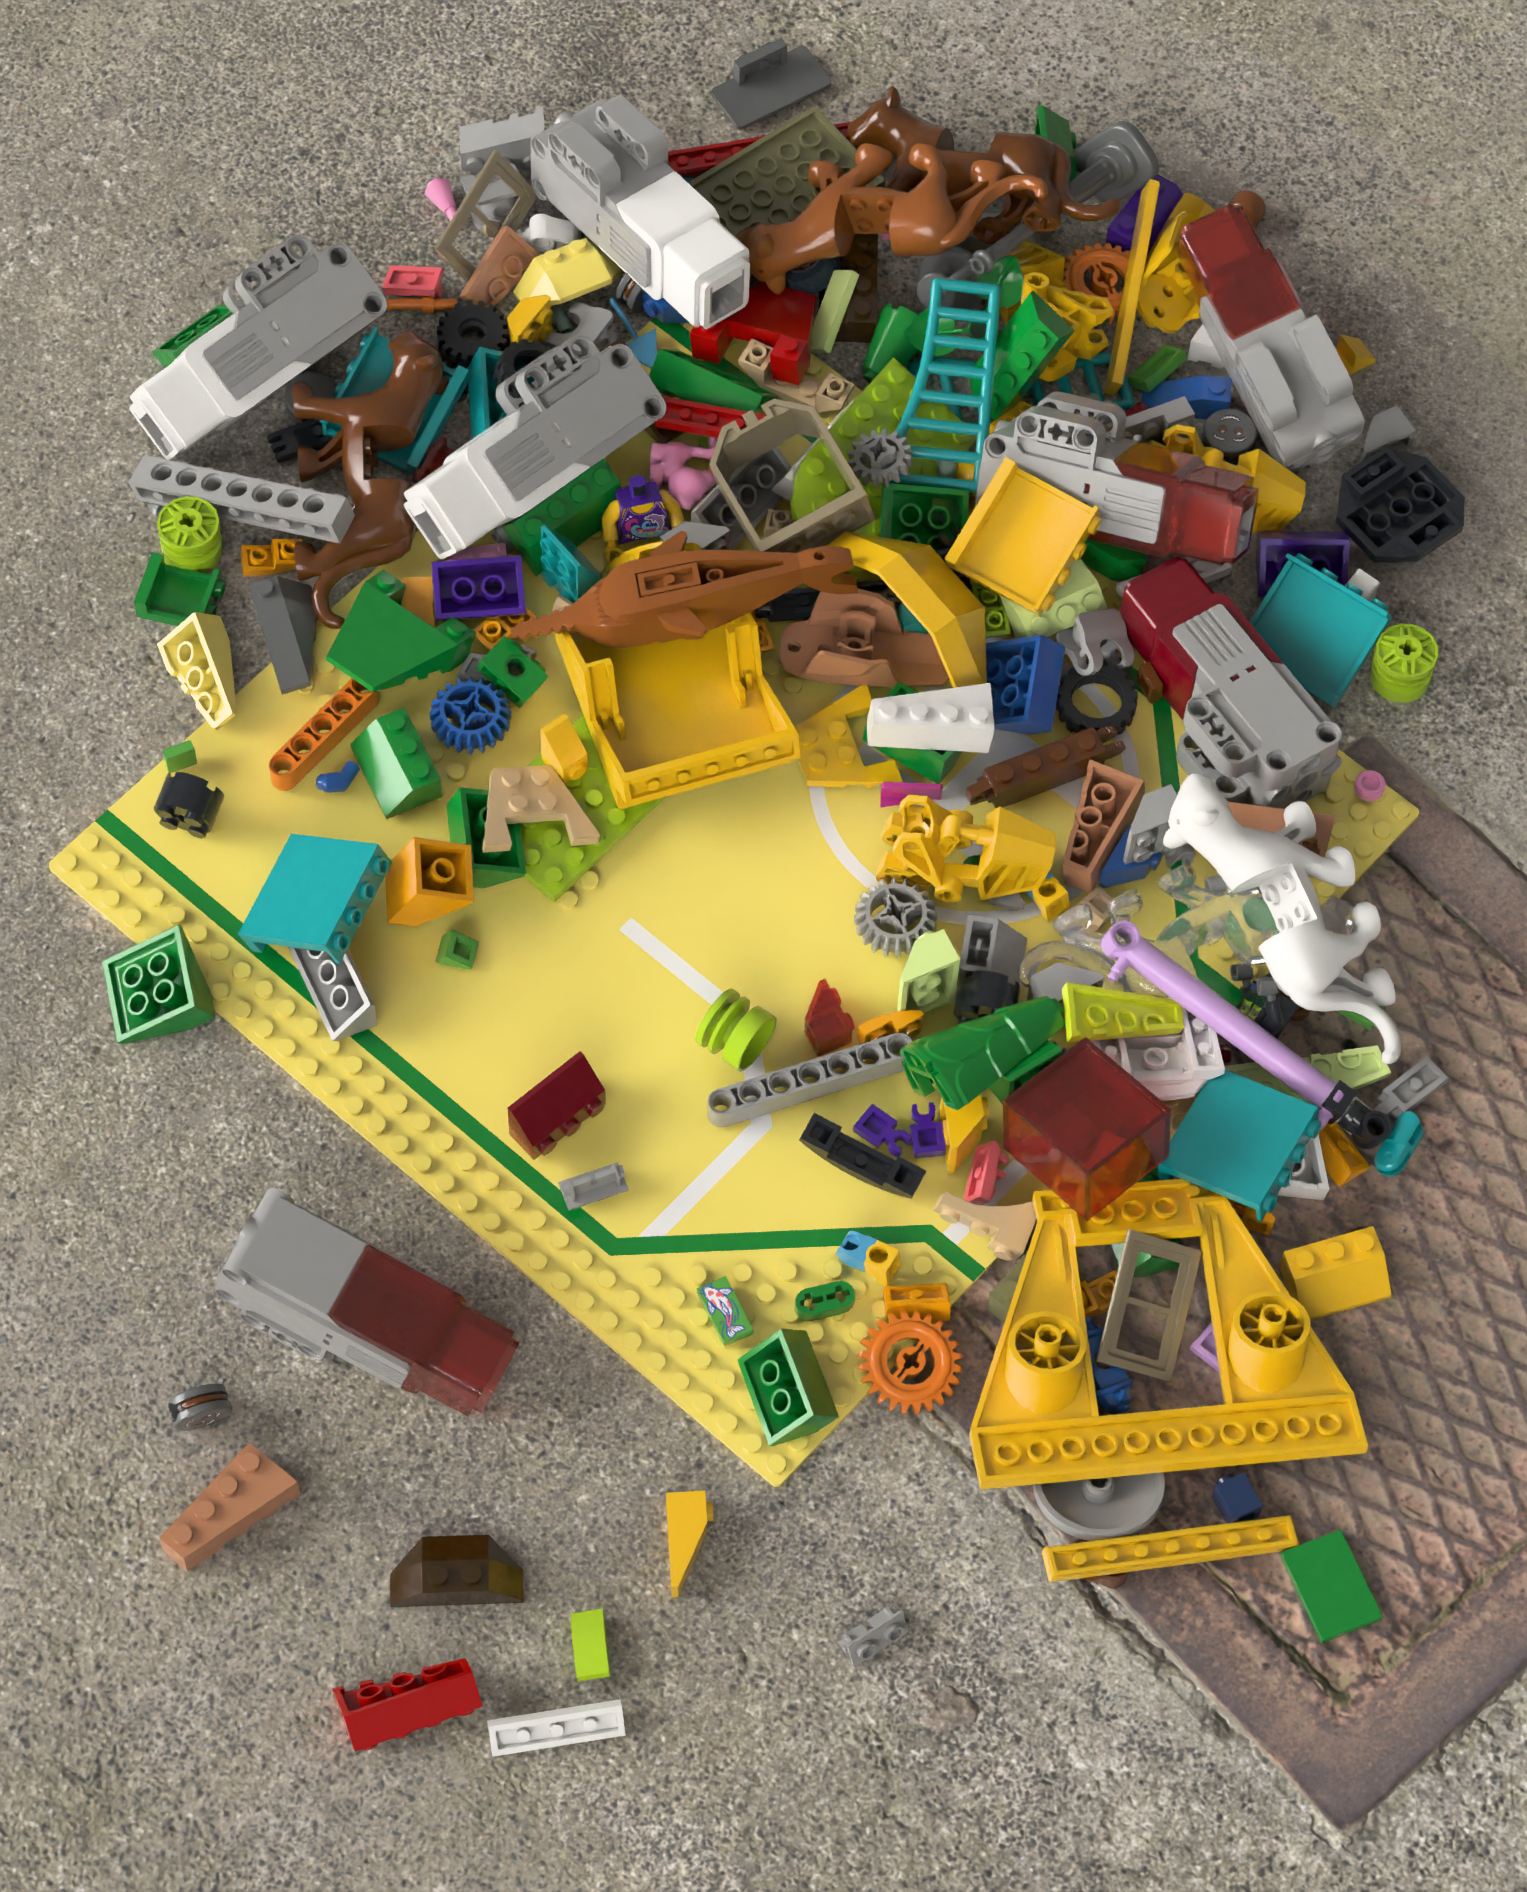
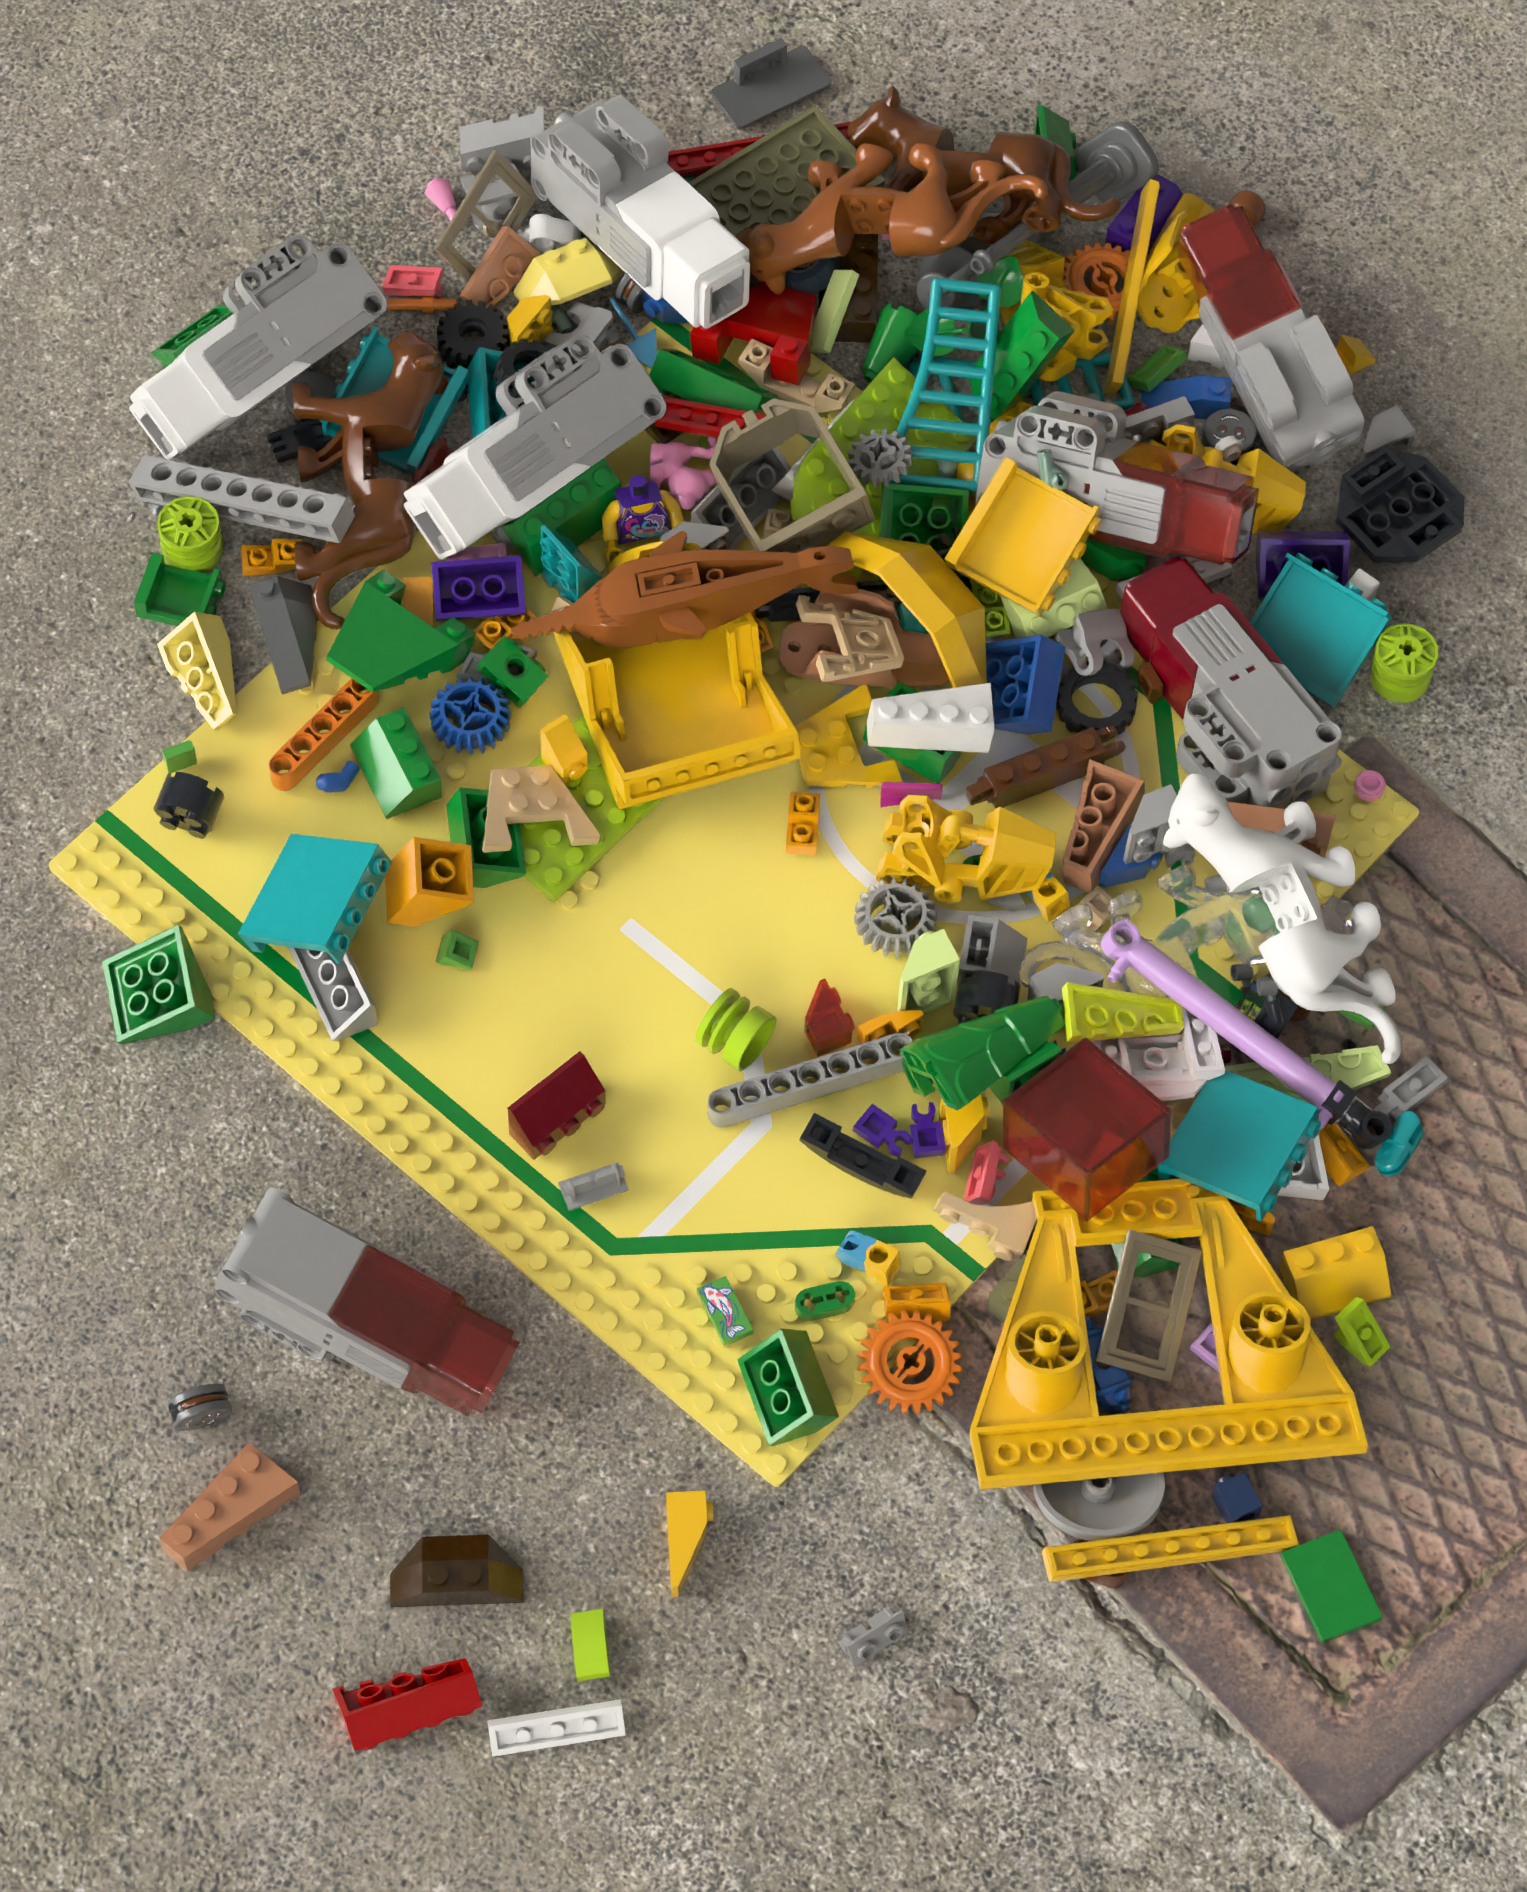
none -> light orange slope [786,792,820,855]
none -> tan wing [796,595,904,682]
none -> sand green arm [1037,449,1068,490]
none -> white plate [1215,436,1243,462]
none -> lime slope [1333,1297,1391,1368]

